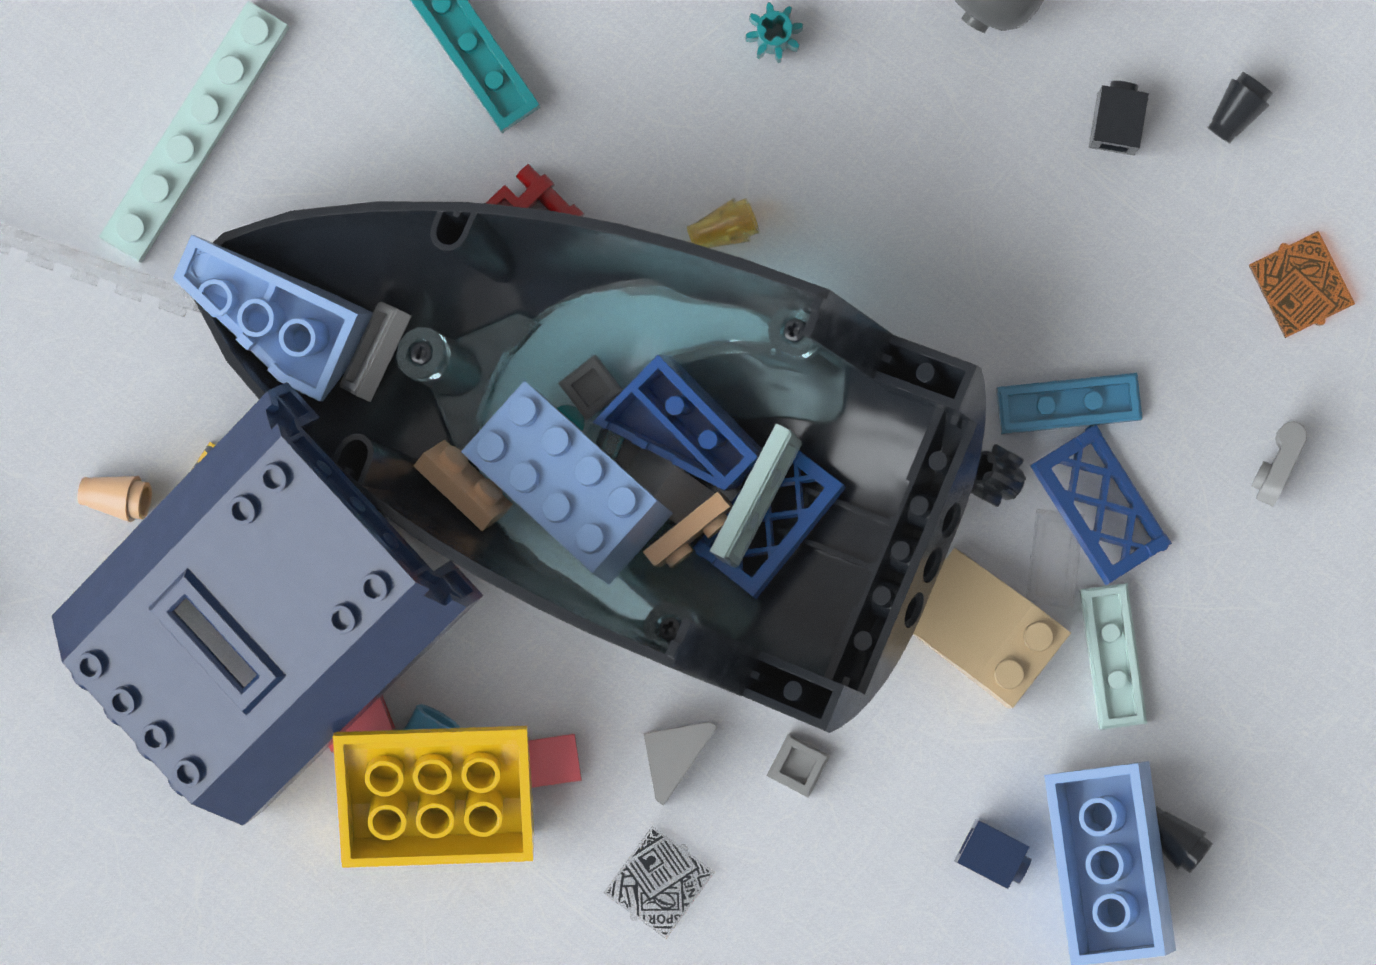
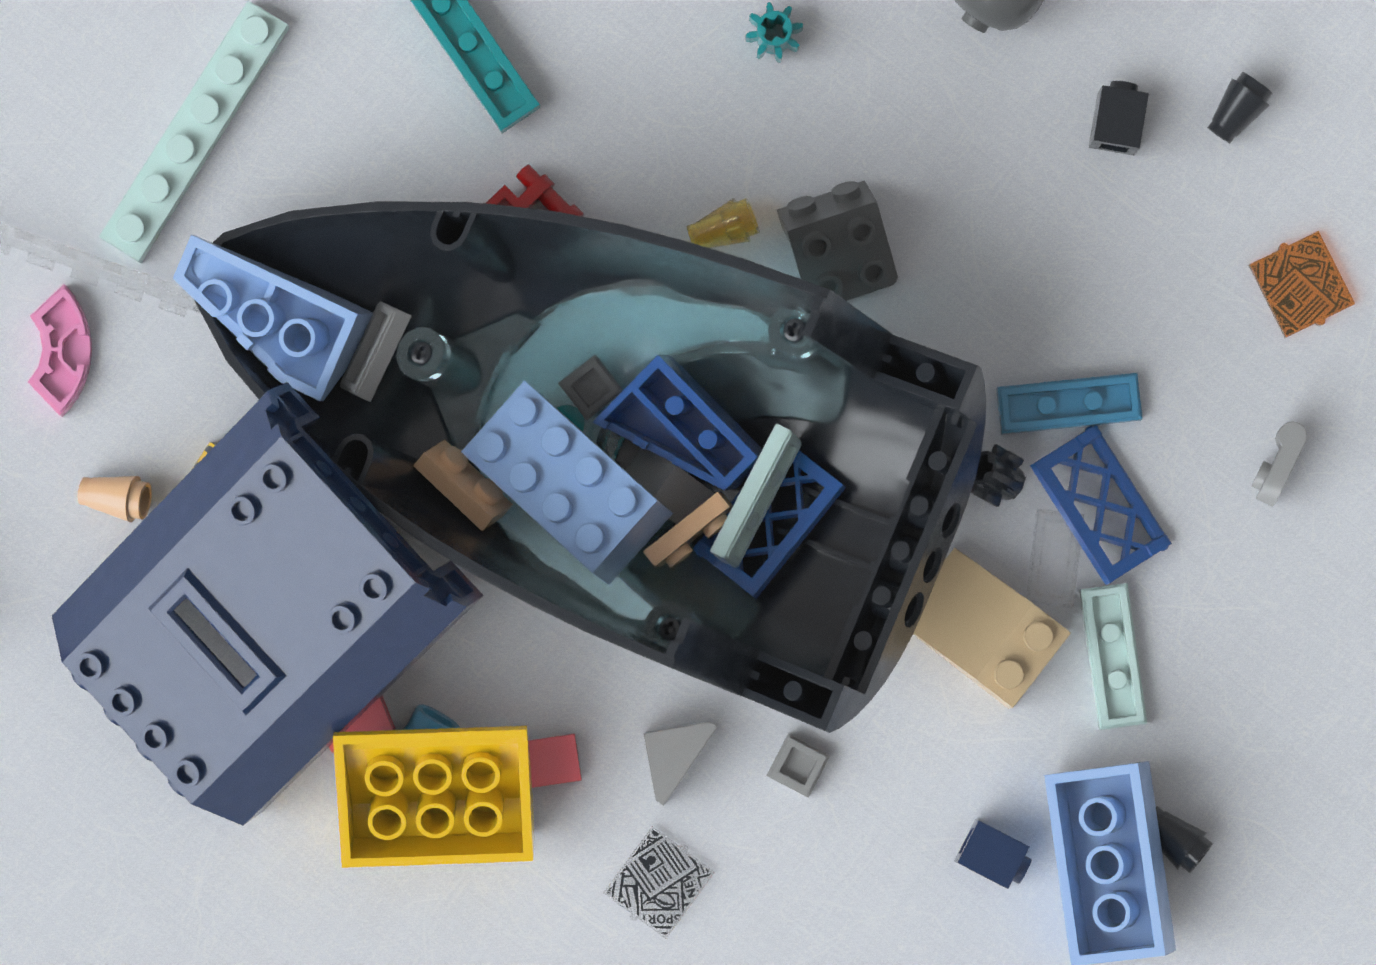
none -> bright pink tile [28,284,92,417]
none -> dark grey bracket [777,180,898,301]

